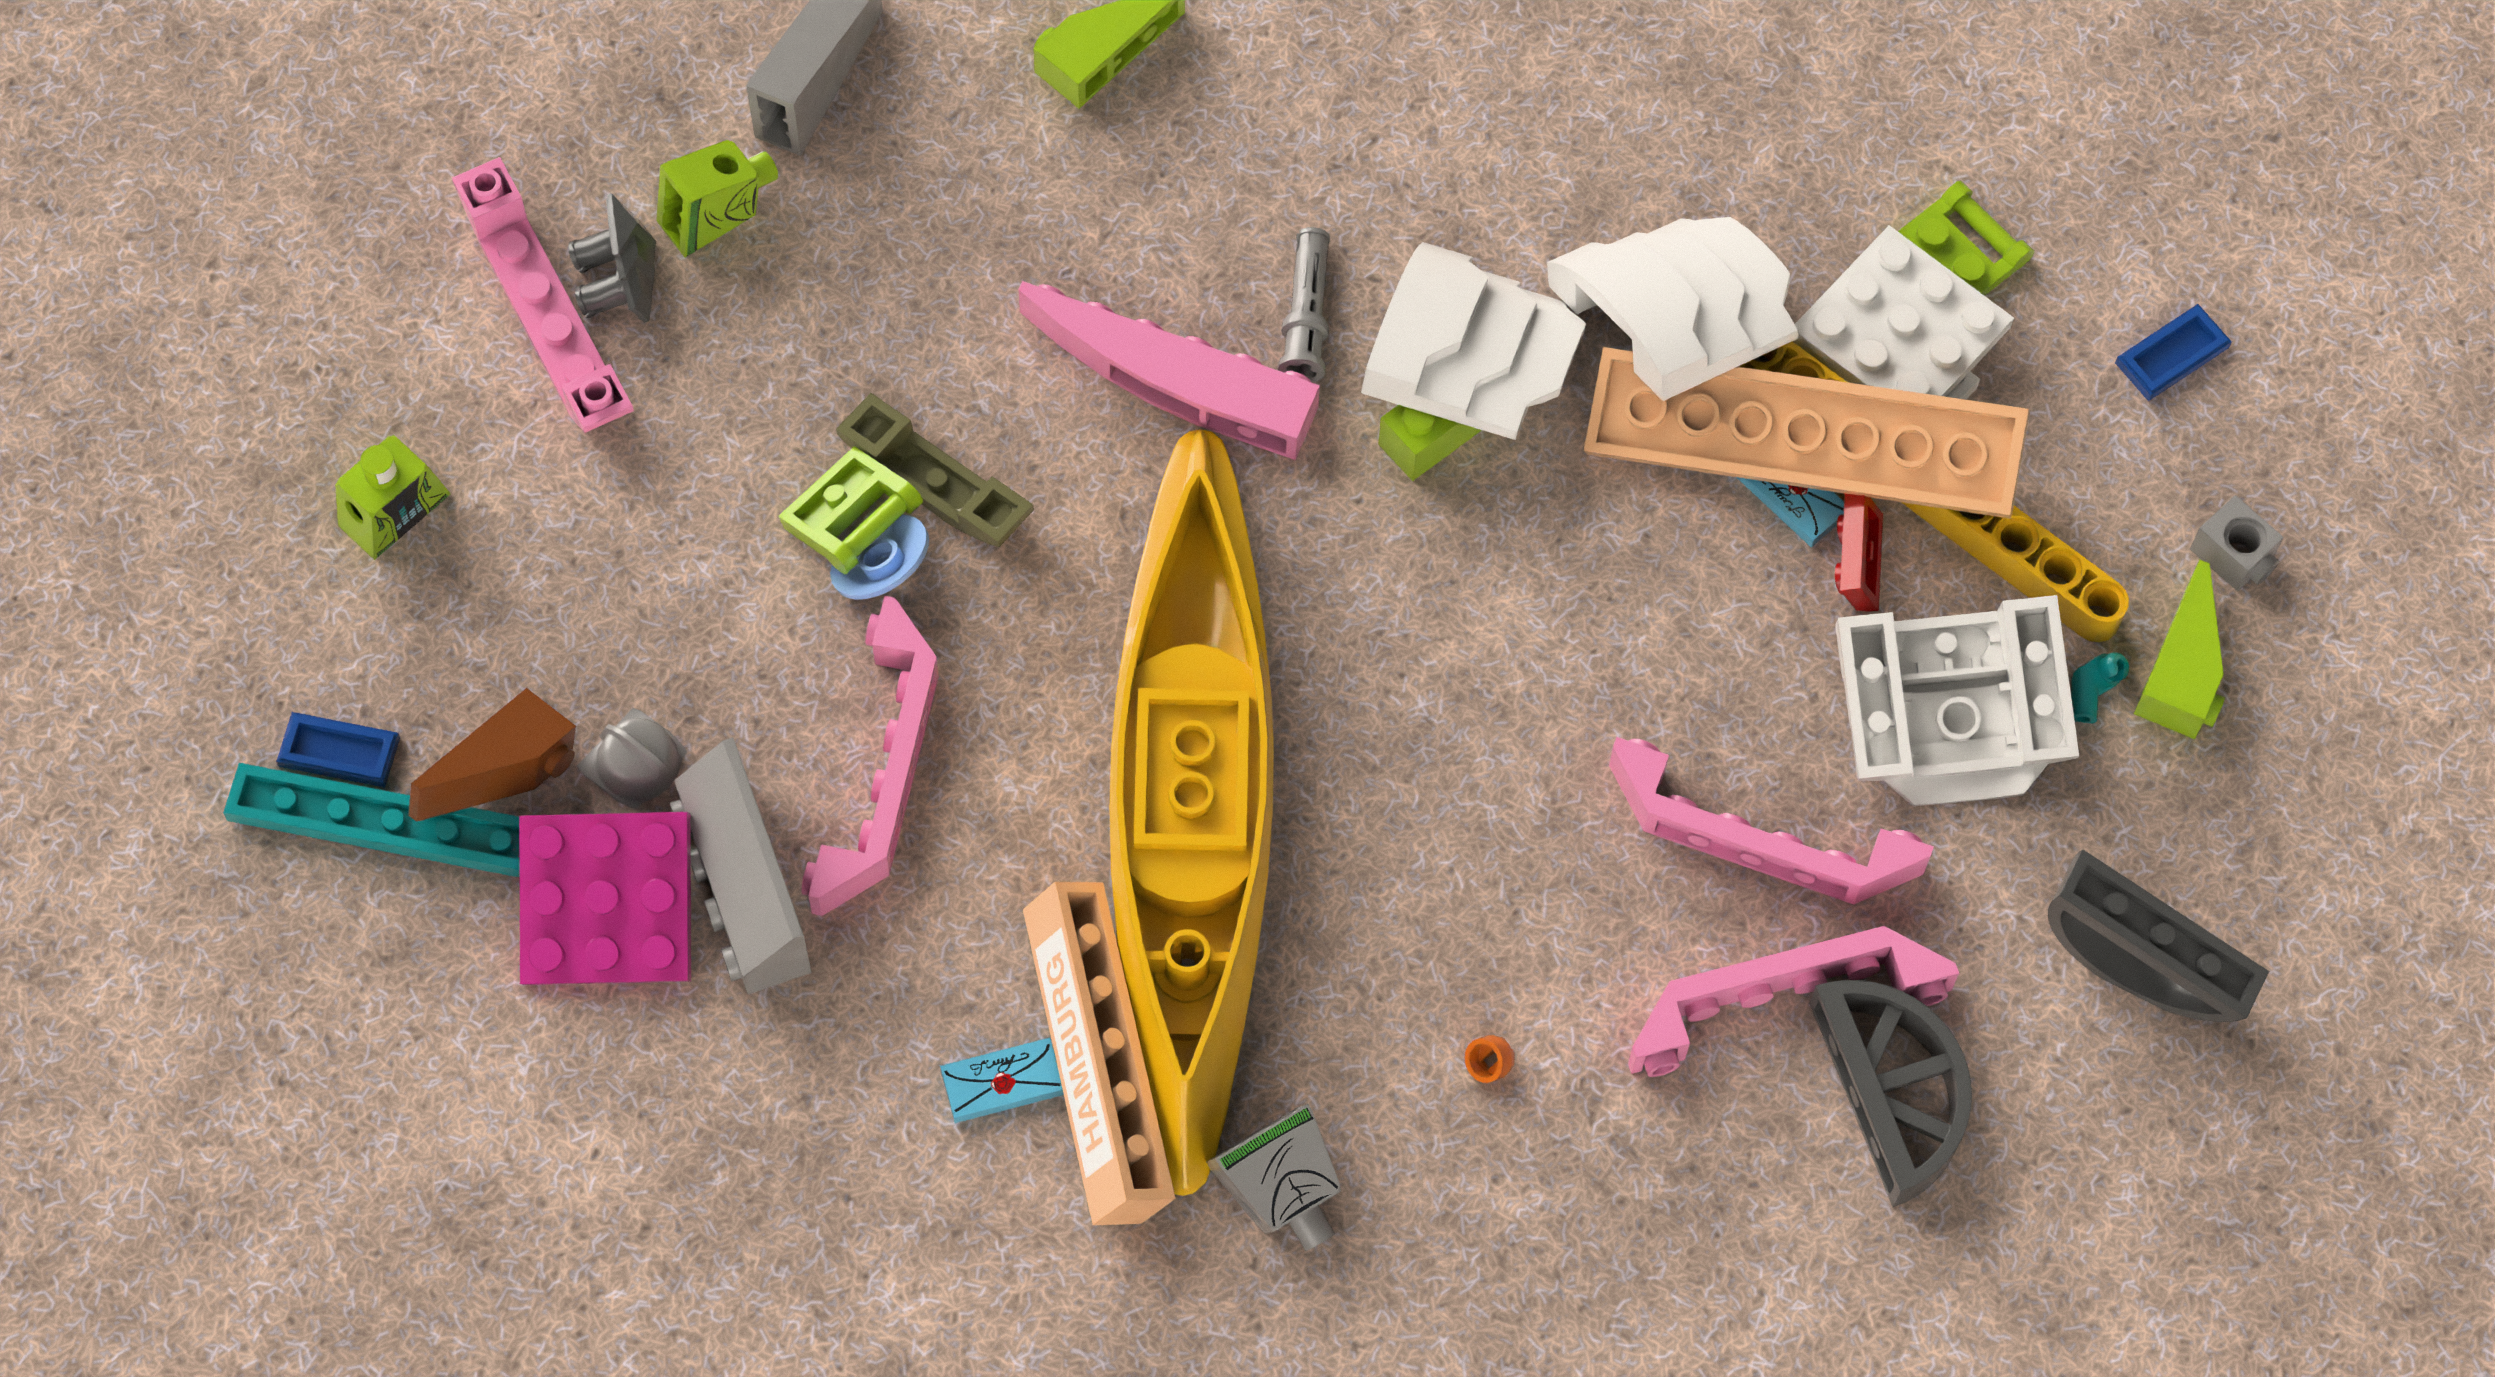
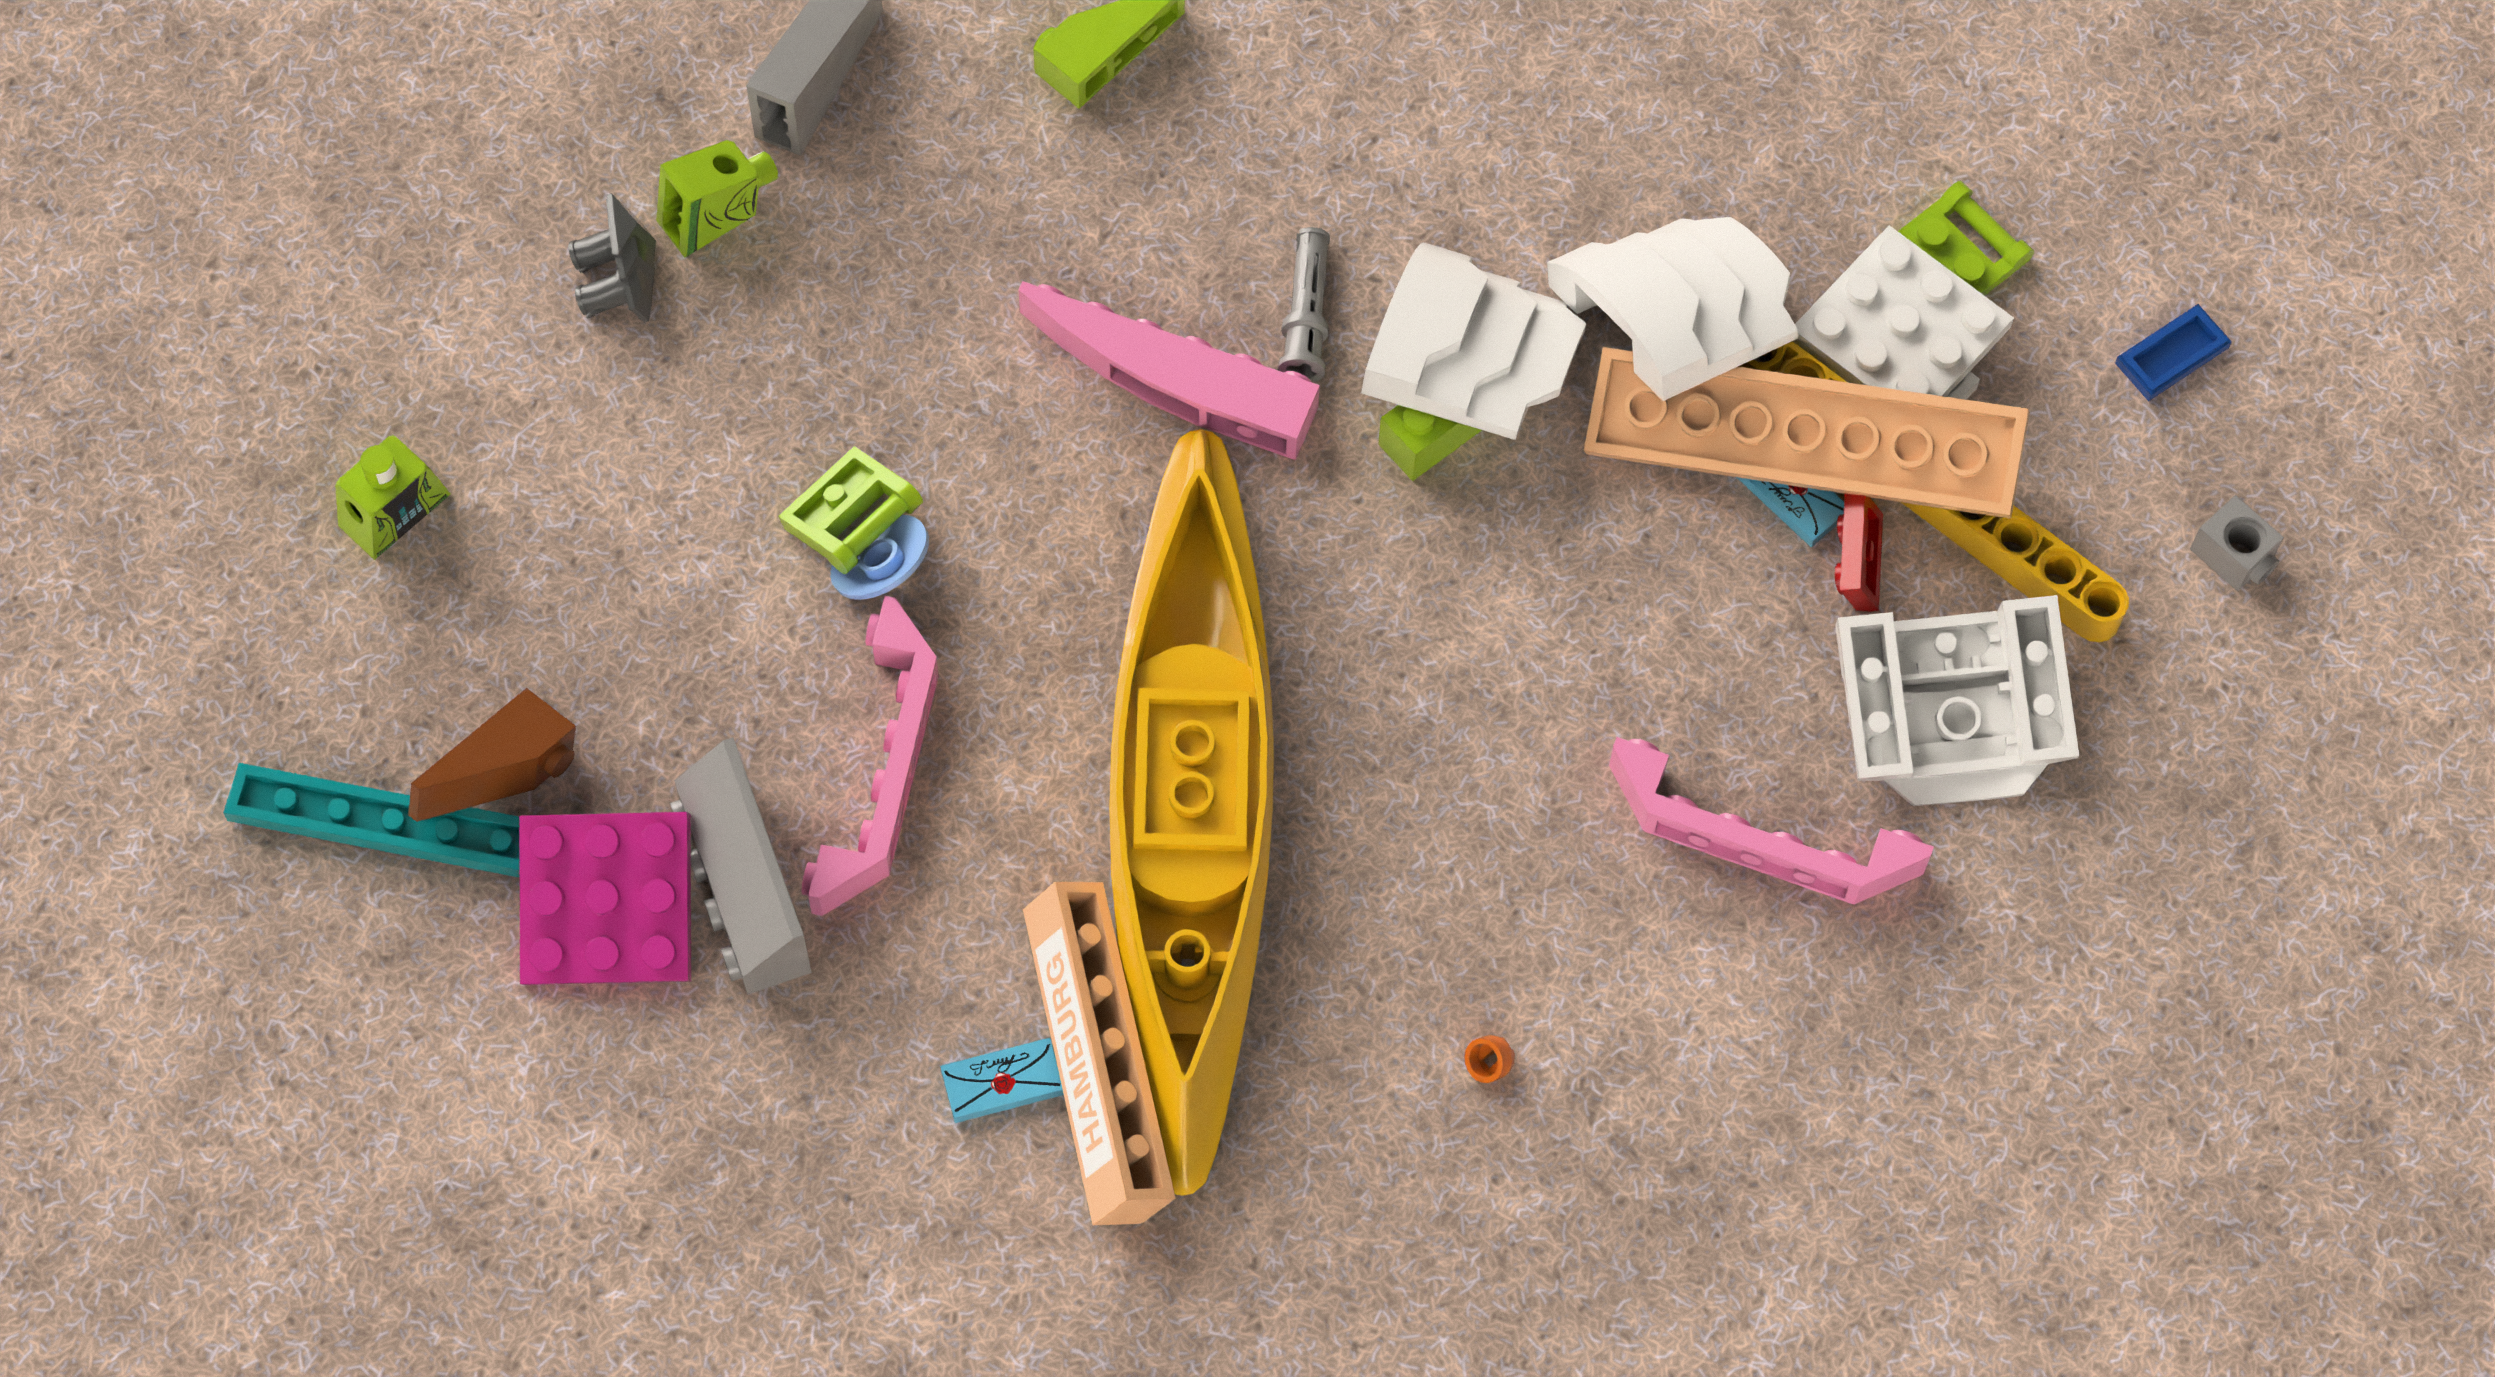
blue tile [276,712,400,788] -> none
bright pink slope [452,157,634,433] -> none
light grey piece [576,708,687,809] -> none
olive slope [836,393,1034,547] -> none
light grey torso [1206,1104,1341,1251] -> none
bright pink slope [1628,926,1959,1077] -> none
dark grey window [1809,980,1972,1207] -> none
dark grey window [2048,850,2270,1022] -> none
teal arm [2071,652,2130,724] -> none
lime slope [2134,559,2226,739] -> none

